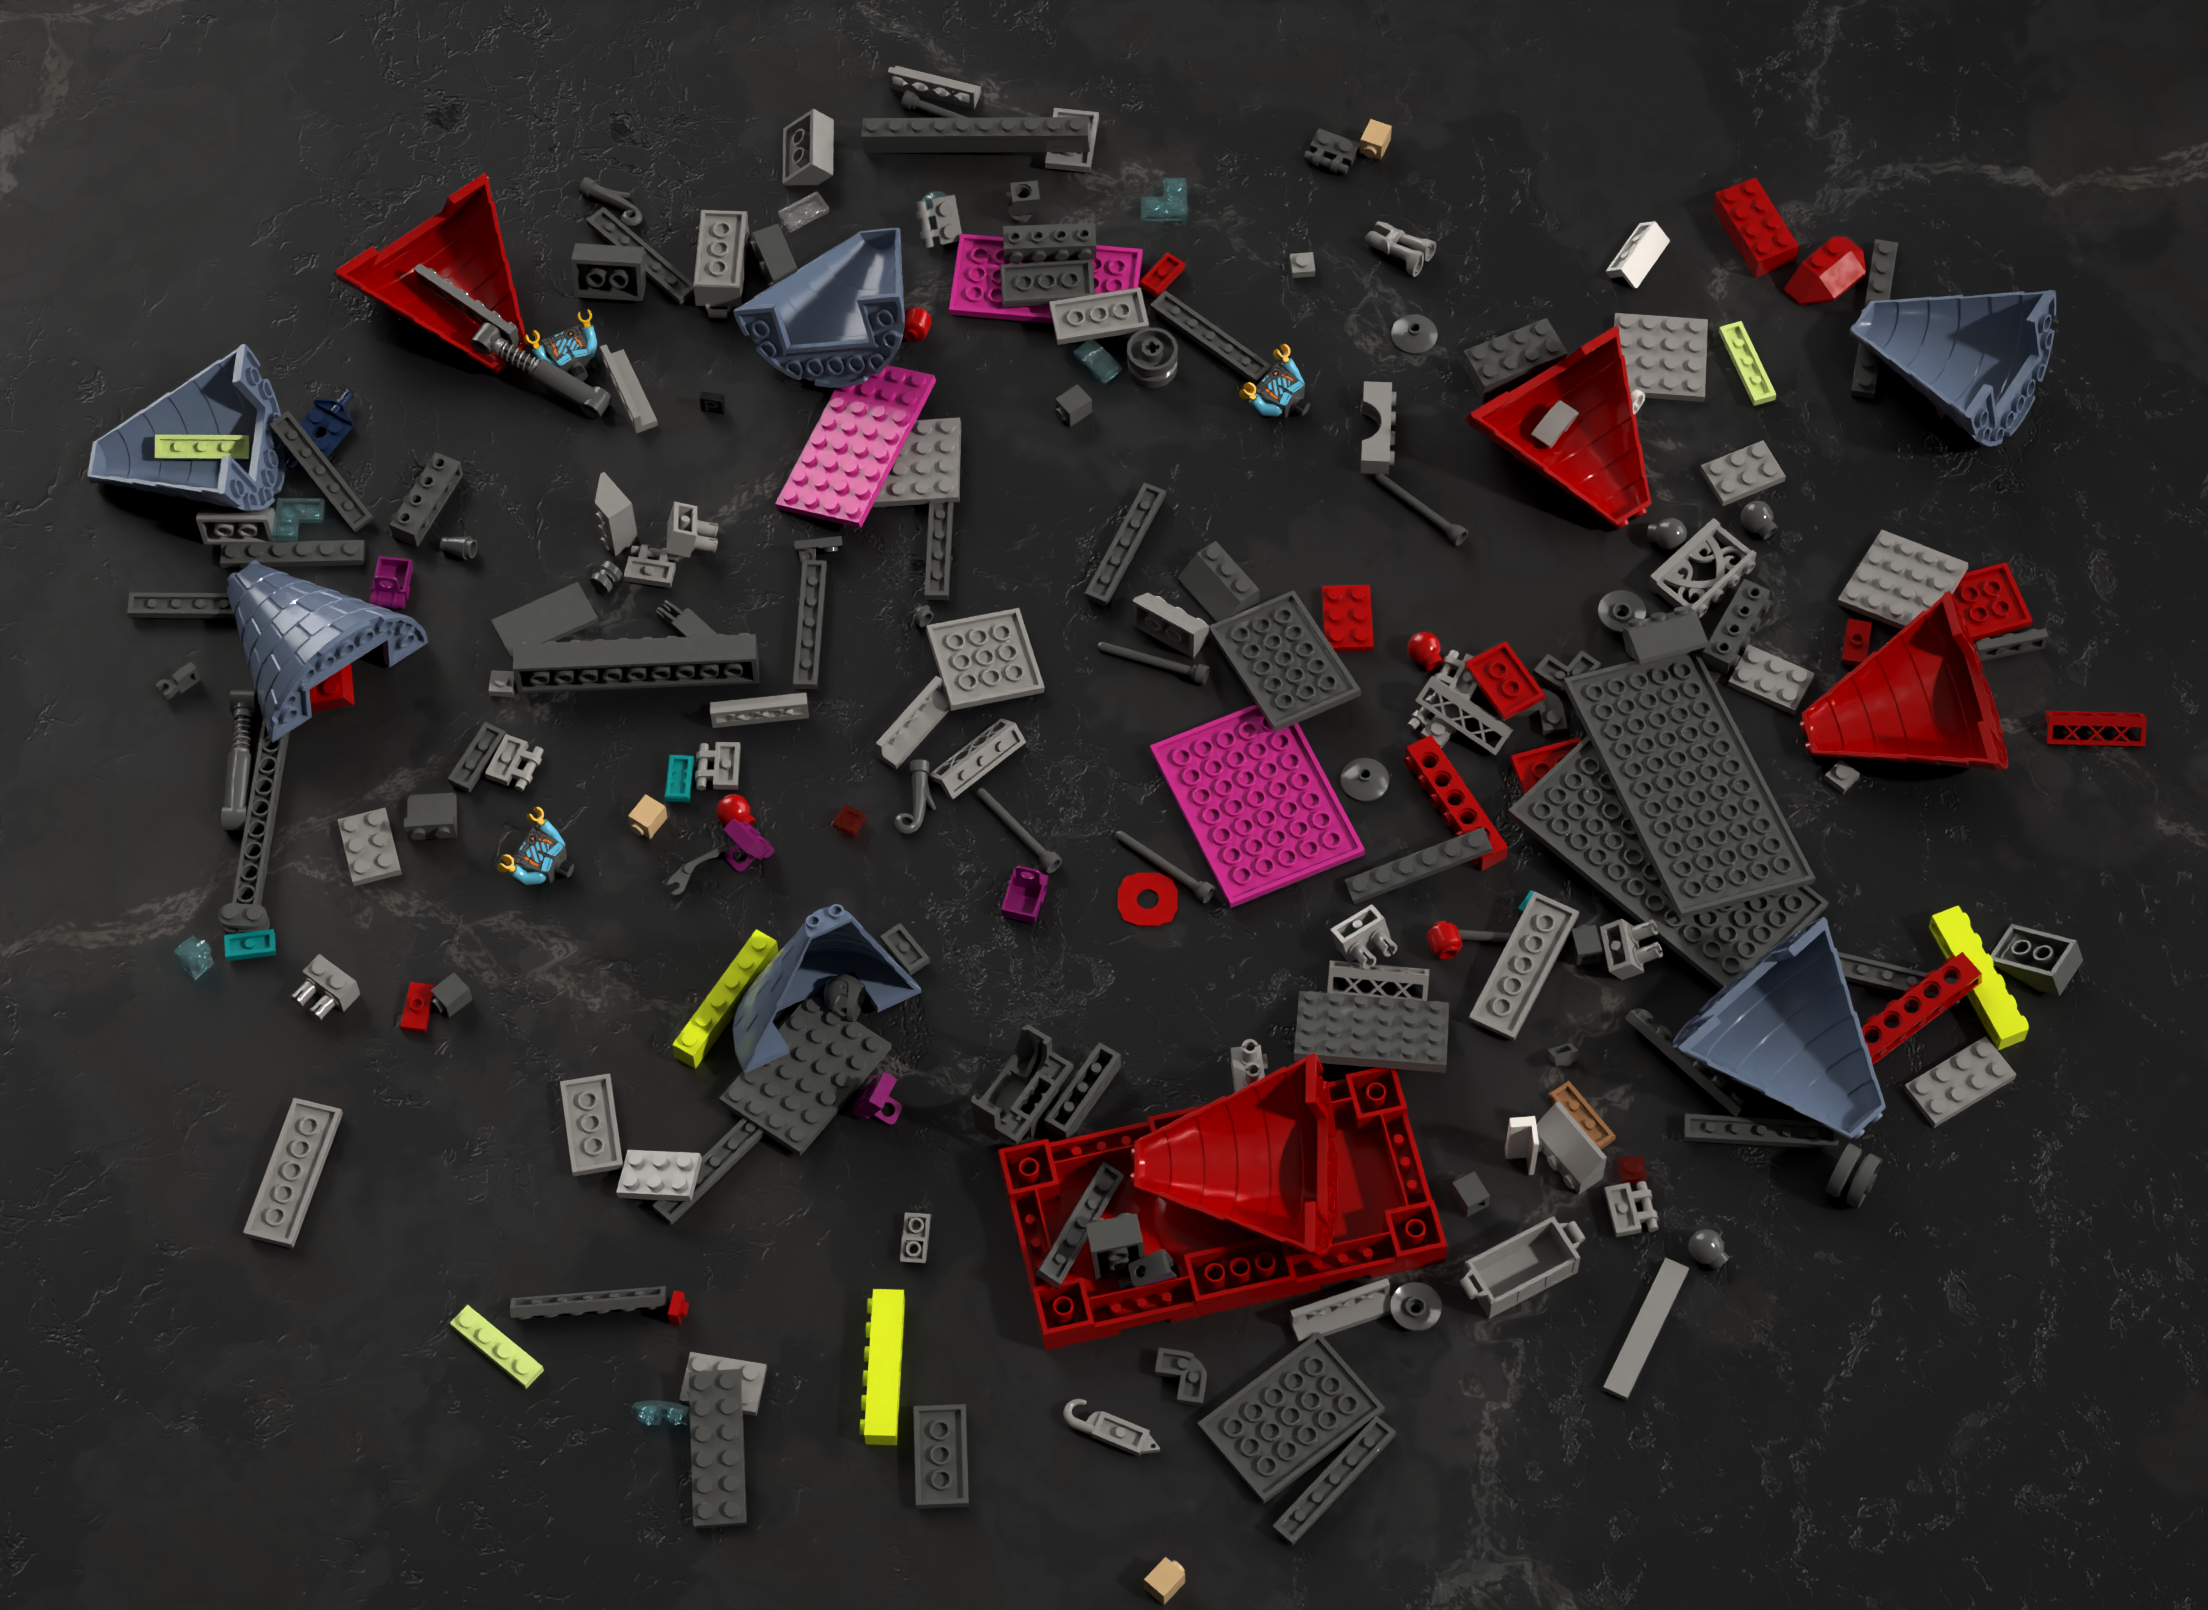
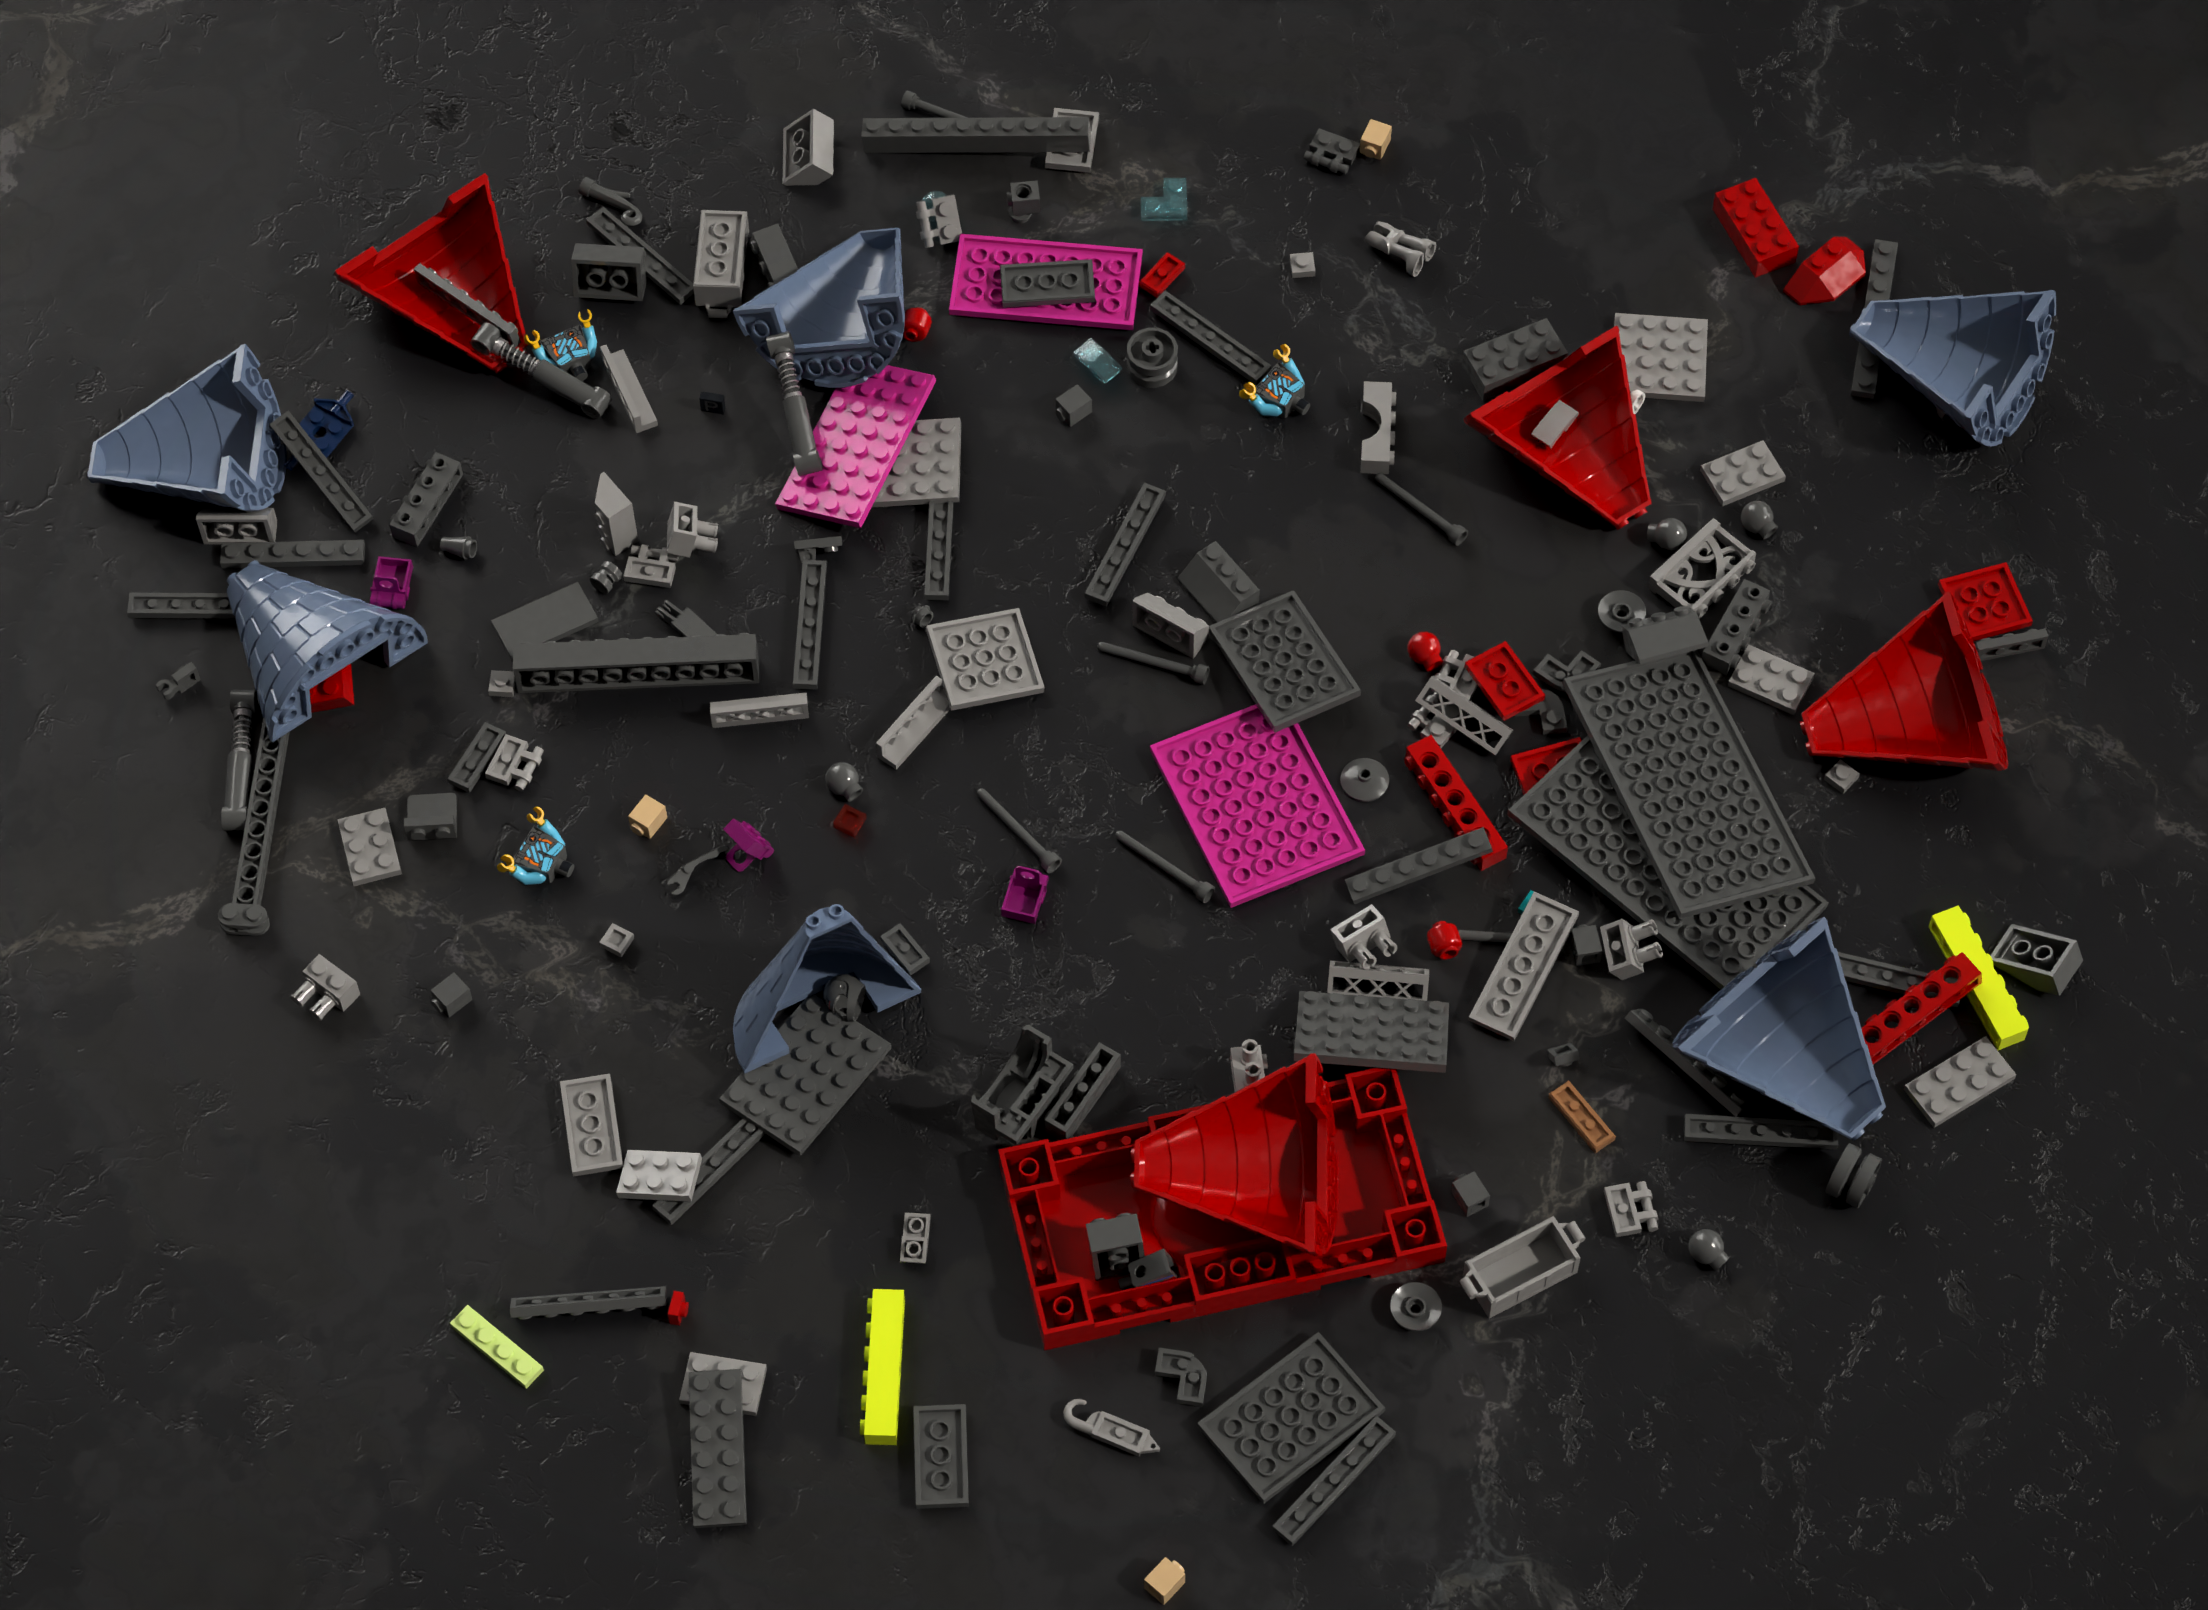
yellowish green plate [155,434,251,460] -> none
clear light blue brick [174,935,214,979] -> none
teal plate [224,929,276,961] -> none
light grey plate [243,1098,343,1249] -> none
clear light blue plate [272,498,326,541] -> none
red plate [400,982,435,1033] -> none
clear light blue slope [633,1400,690,1426] -> none
teal plate [665,755,694,803] -> none
neon yellow brick [672,929,779,1069] -> none
light grey plate [695,742,741,790] -> none
red piece [716,794,756,826] -> none
clear plate [778,191,829,232] -> none
magenta piece [852,1072,902,1125] -> none
light grey fence [888,66,981,109] -> none
dark grey plant [894,759,936,834] -> none
light grey fence [929,718,1026,799] -> none
dark grey brick [1003,223,1096,263] -> none
dark grey plate [1035,1161,1124,1289] -> none
light grey plate [1049,287,1149,345] -> none
red piece [1118,873,1178,927] -> none
light grey fence [1290,1278,1391,1345] -> none
red plate [1322,585,1374,652] -> none
dark grey dish [1391,314,1438,355] -> none
white panel [1505,1116,1539,1175] -> none
light grey slope [1536,1101,1607,1194] -> none
light grey tile [1603,1258,1689,1401] -> none
white panel [1605,221,1670,289] -> none
clear red plate [1617,1155,1647,1184] -> none
yellowish green plate [1719,321,1776,406] -> none
light grey plate [1838,530,1968,630] -> none
red plate [1841,619,1872,666] -> none
red fence [2045,711,2147,746] -> none
none -> light grey plate [599,923,634,957]
none -> dark grey piece [766,331,823,477]
none -> dark grey piece [825,762,863,802]

